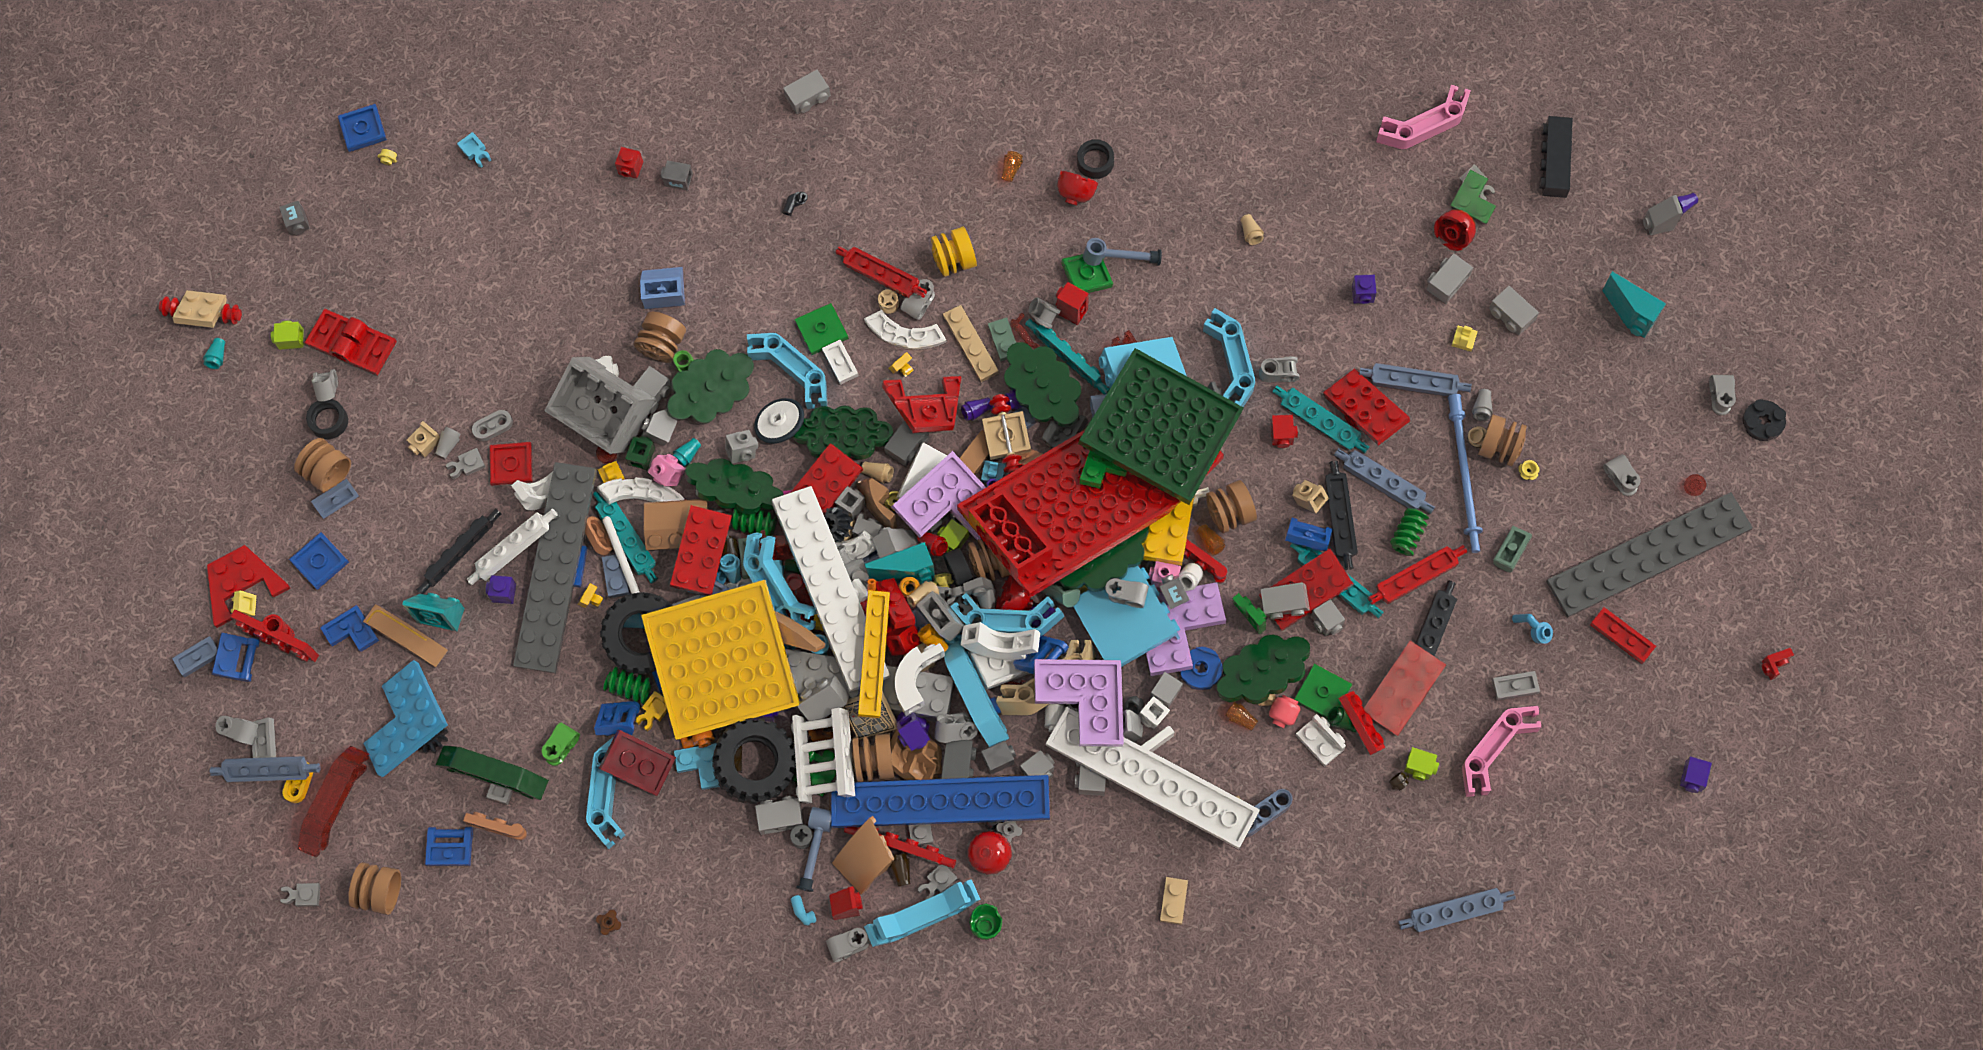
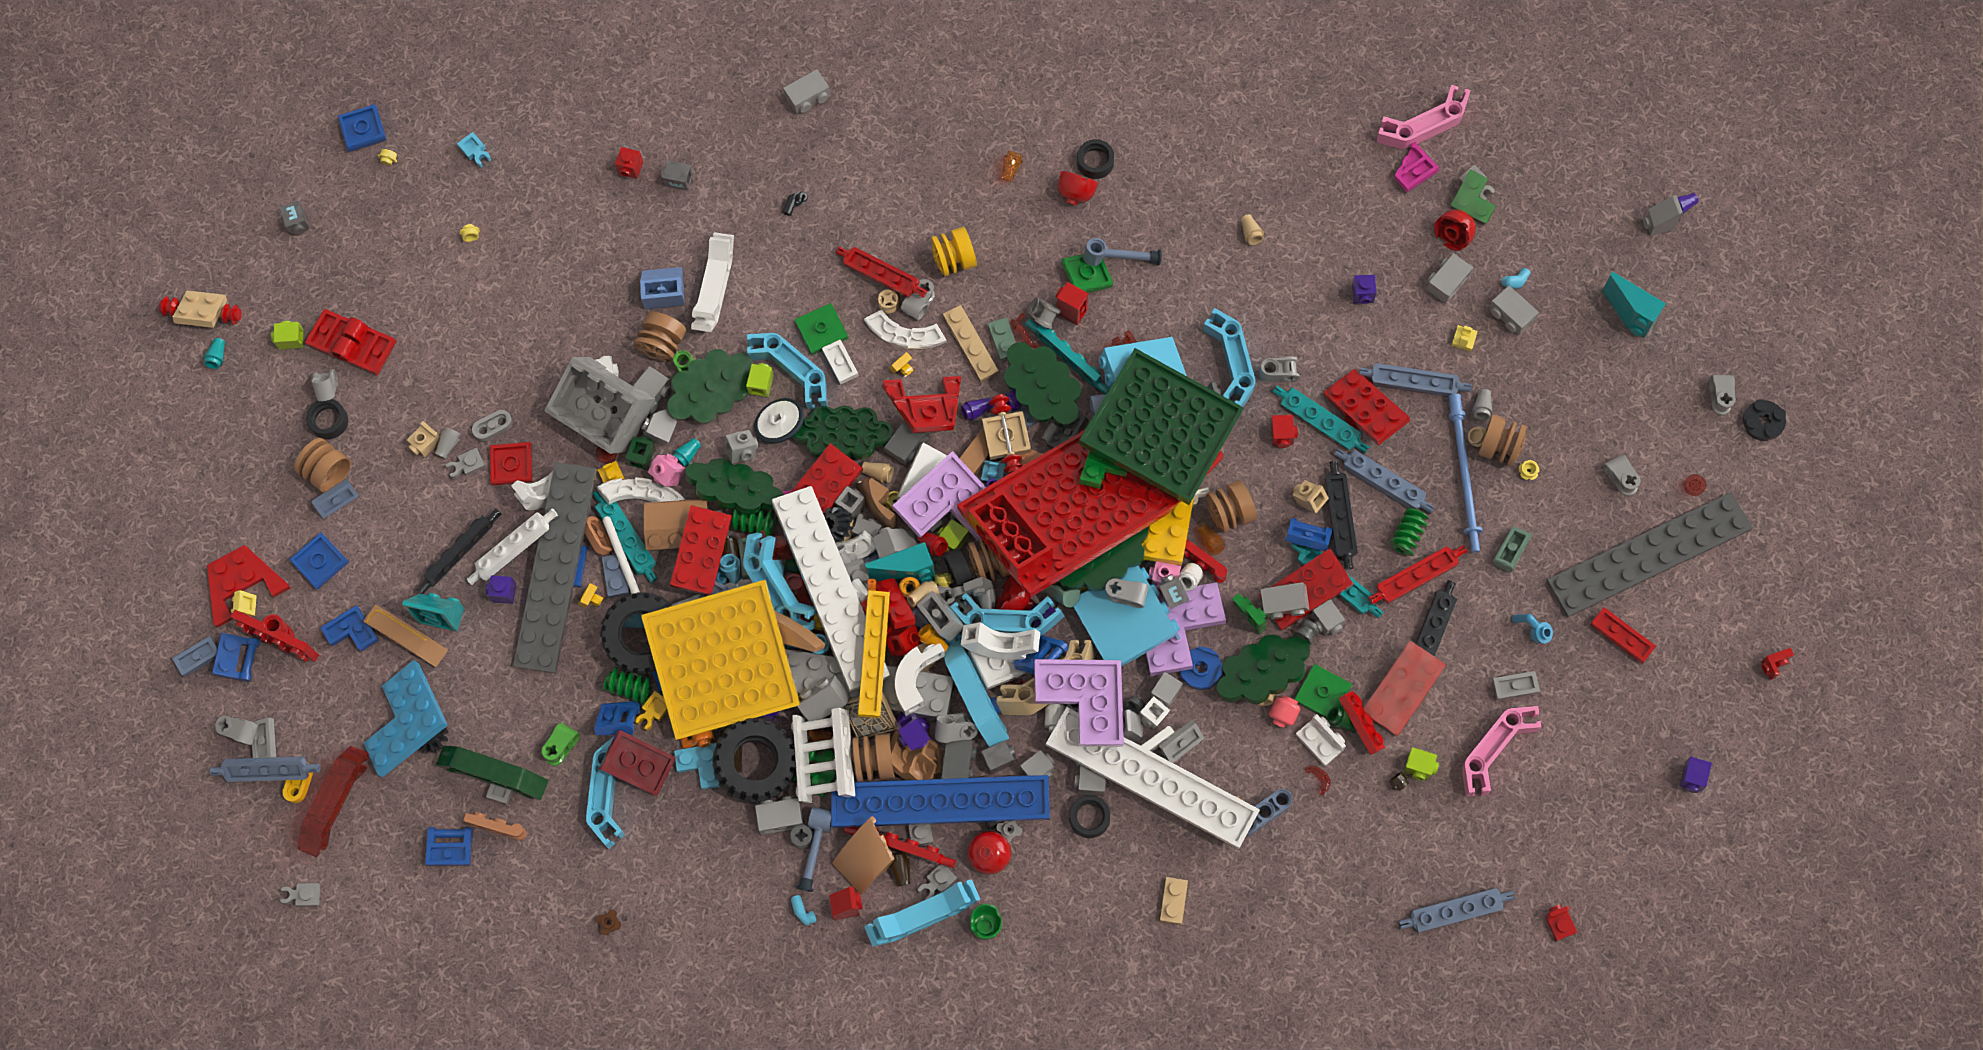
medium nougat wheel [349,862,401,915] -> none
light grey piece [826,928,870,962] -> none
clear orange cone [1225,702,1258,731] -> none
black brick [1539,116,1573,198] -> none
none -> light yellow plate [460,224,480,242]
none -> white piece [691,232,734,332]
none -> lime brick [746,363,774,397]
none -> black tyre [1069,795,1110,838]
none -> light grey plate [1158,720,1205,763]
none -> dark grey wheel [1293,619,1320,645]
none -> clear red piece [1305,765,1331,795]
none -> dark pink wing [1394,142,1439,192]
none -> medium azure arm [1502,268,1531,289]
none -> red bracket [1545,904,1578,941]

